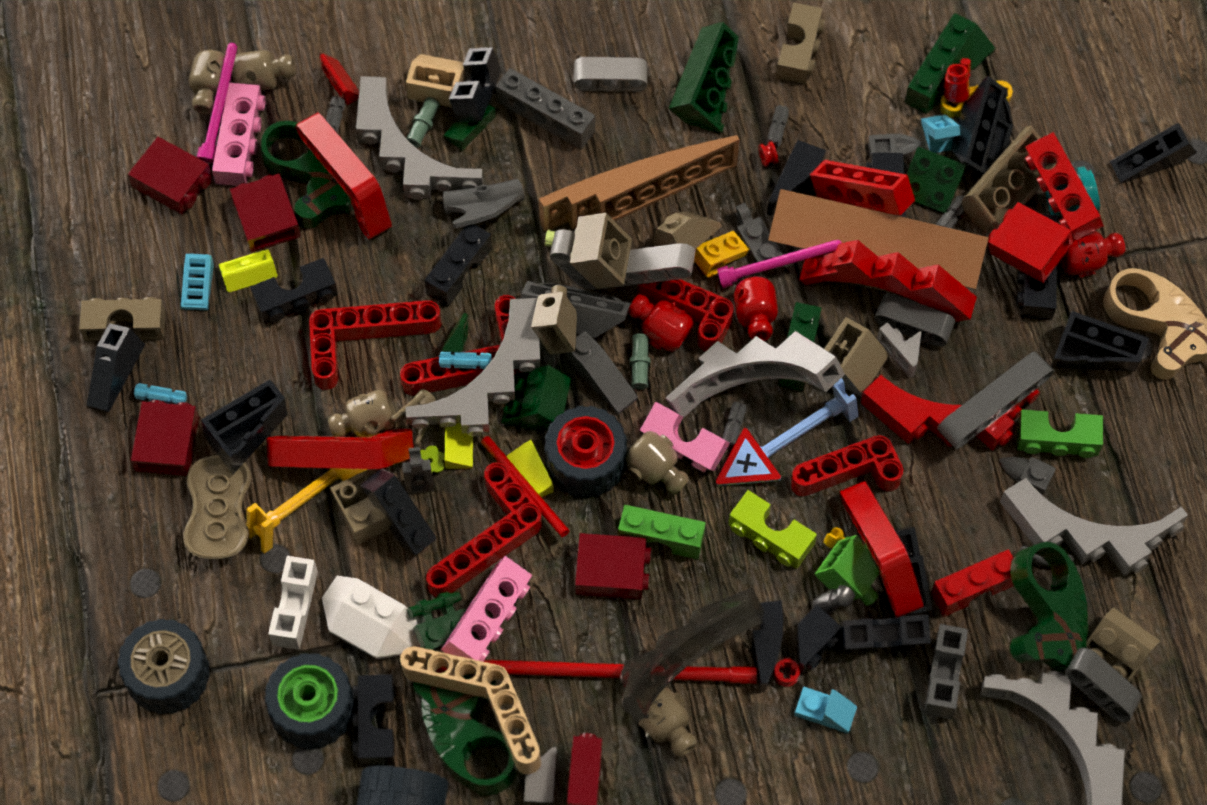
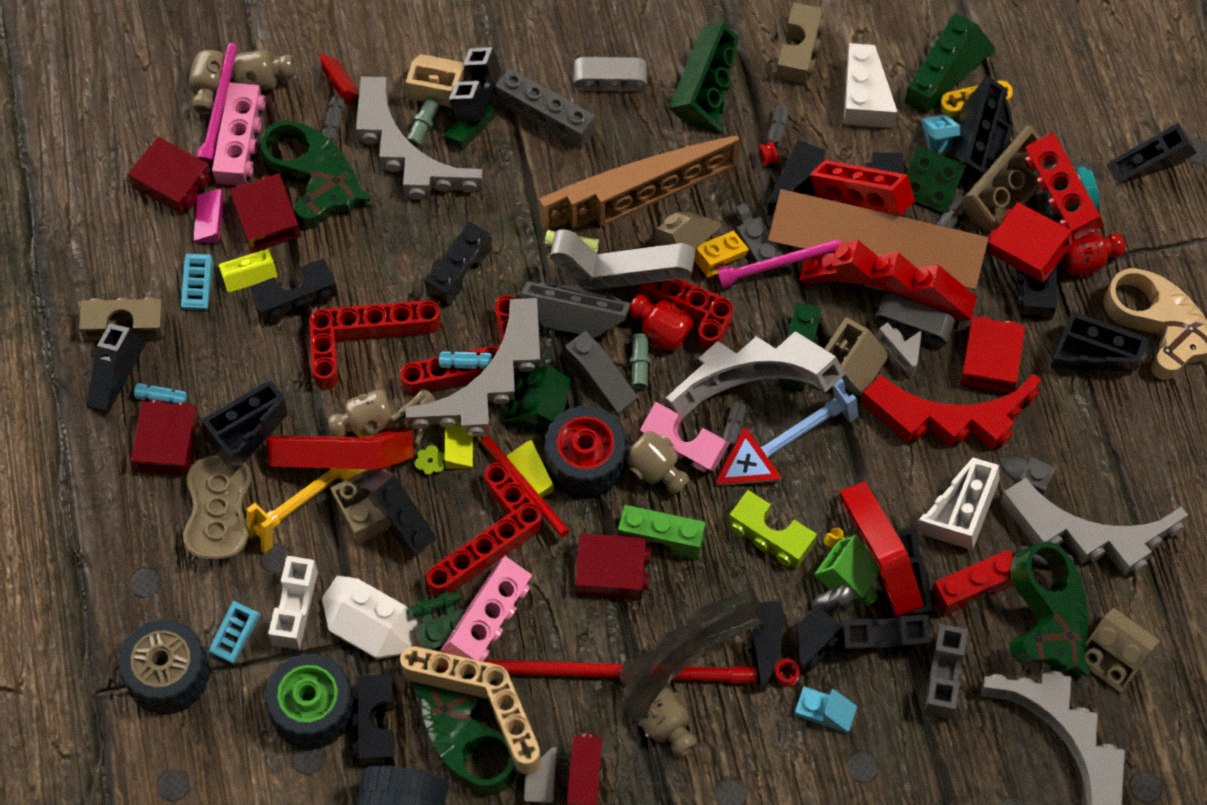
red beam [295,112,392,240] -> none
dark grey plate [402,447,434,495] -> none
dark green slope [442,313,469,352] -> none
dark grey pin [443,178,524,228] -> none
dark tan torso [531,285,577,354] -> none
dark tan brick [570,213,632,289] -> none
red piece [734,276,778,341] -> none
red beam [791,435,903,496] -> none
dark grey plate [868,134,921,160] -> none
dark grey beam [937,351,1054,449] -> none
red piece [944,58,971,103] -> none
bright green arch [1017,410,1103,458] -> none
dark grey beam [1066,648,1142,722] -> none
none -> dark pink slope [193,189,224,243]
none -> medium azure slope [208,601,261,664]
none -> white wedge [844,44,898,128]
none -> white wedge [919,458,999,550]
none -> red brick [960,316,1025,393]

